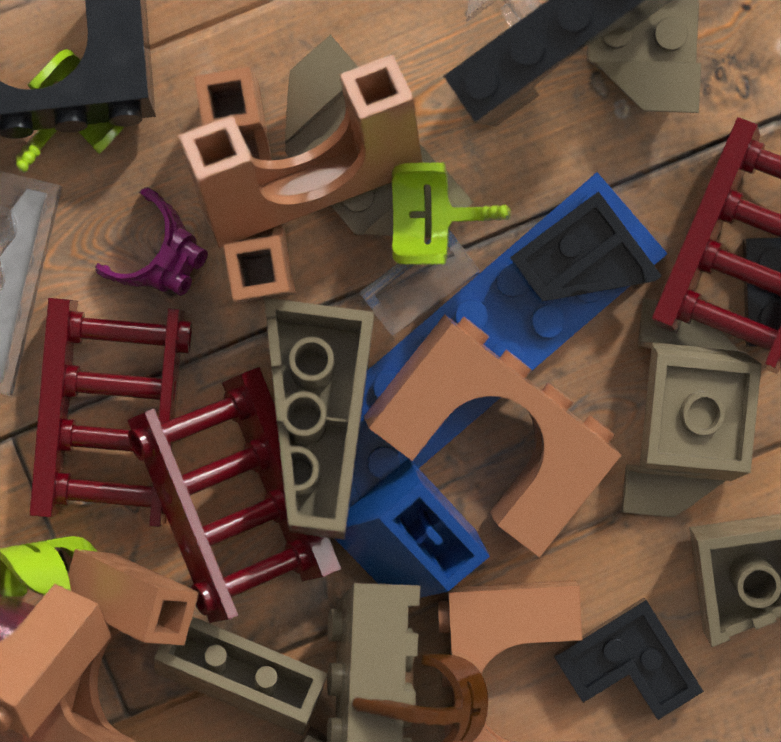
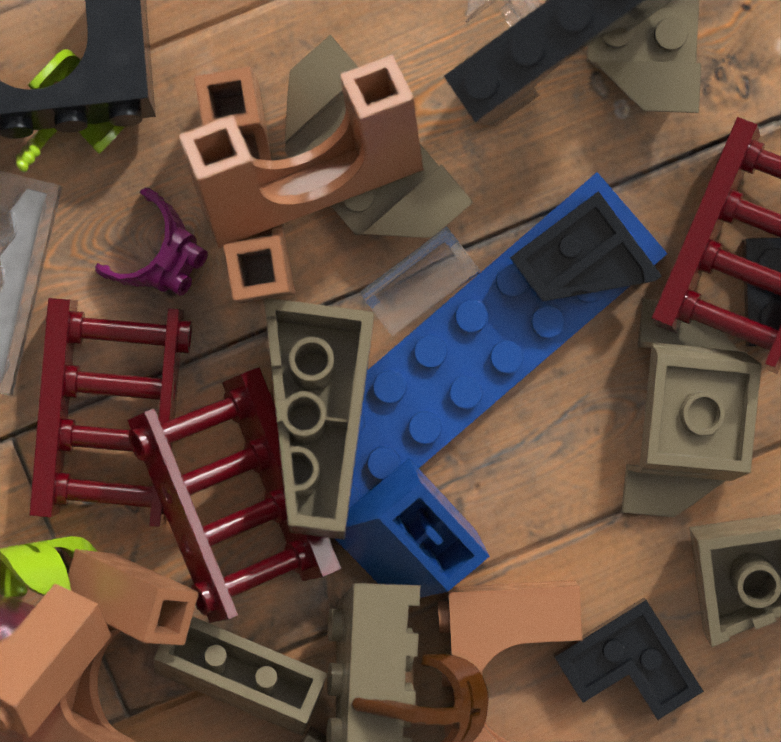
nougat arch [364,314,622,557] -> none
lime helmet [392,162,511,264] -> none

